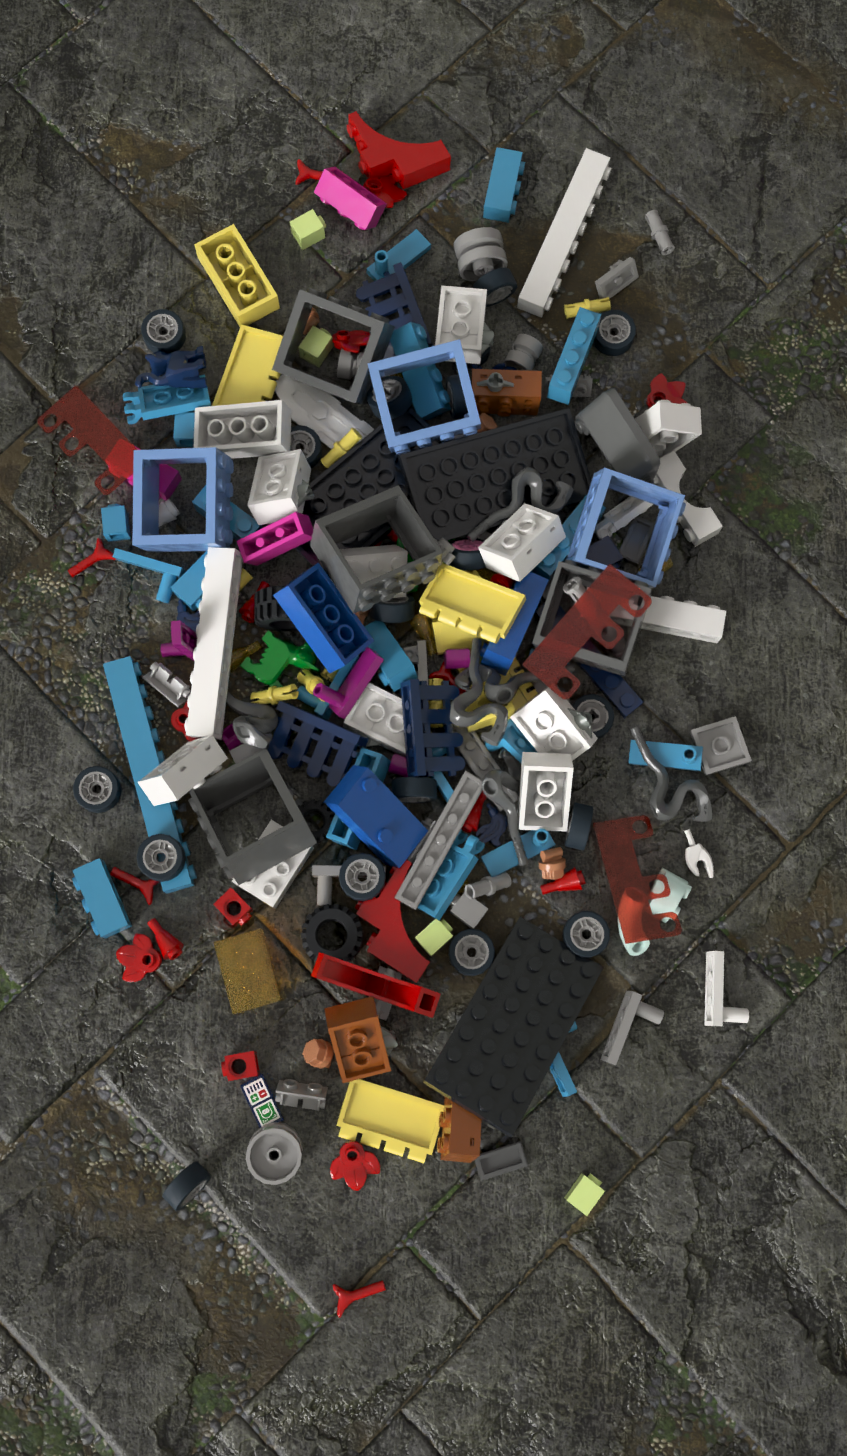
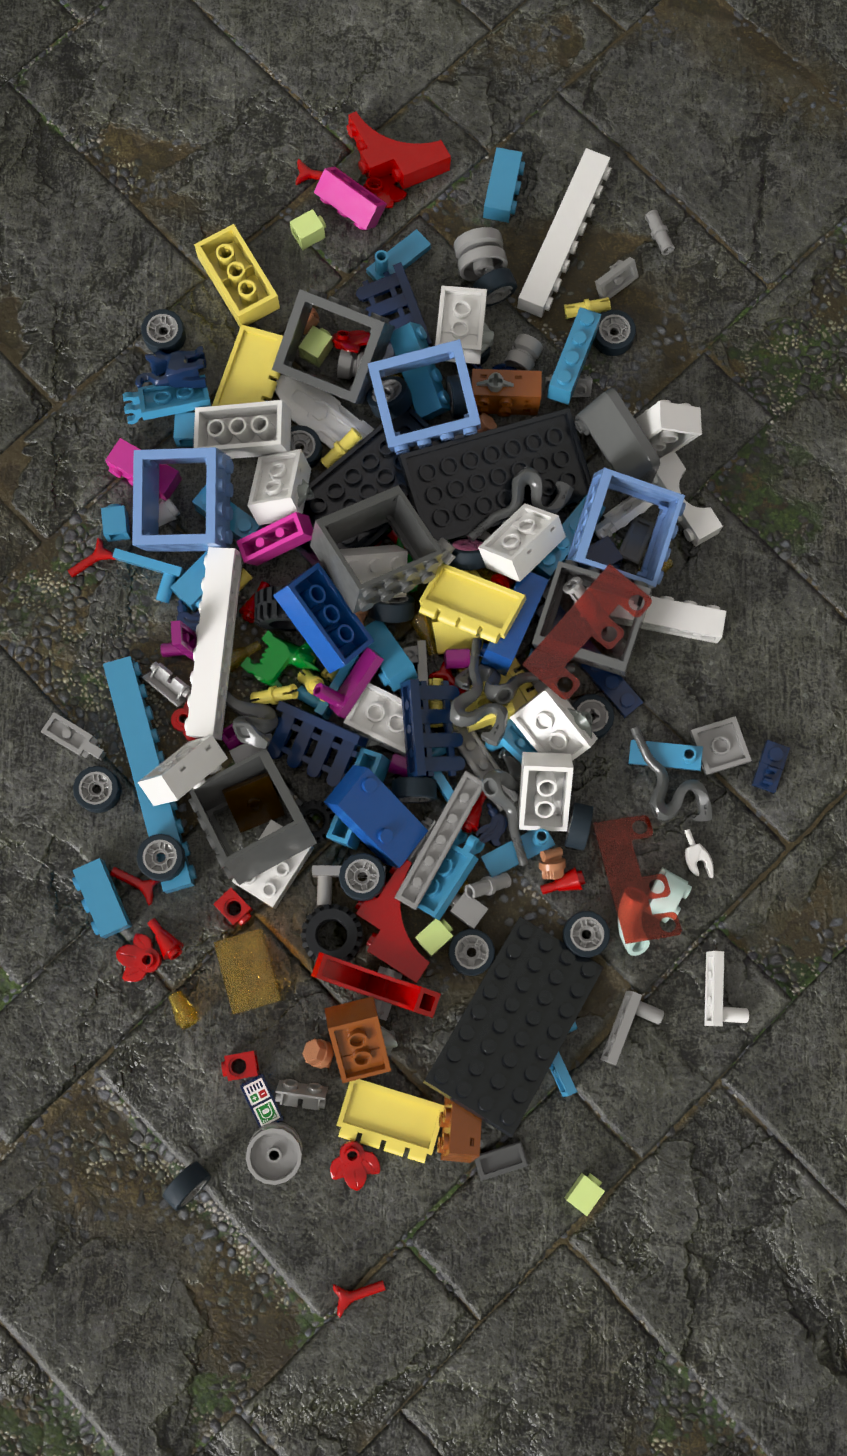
clear red piece [37,385,138,495] -> none
red plate [646,373,687,408] -> none
none -> light grey hinge [41,712,107,761]
none -> clear yellow cone [168,991,199,1030]
none -> dark brown plate [222,772,285,833]
none -> dark blue plate [751,740,790,793]

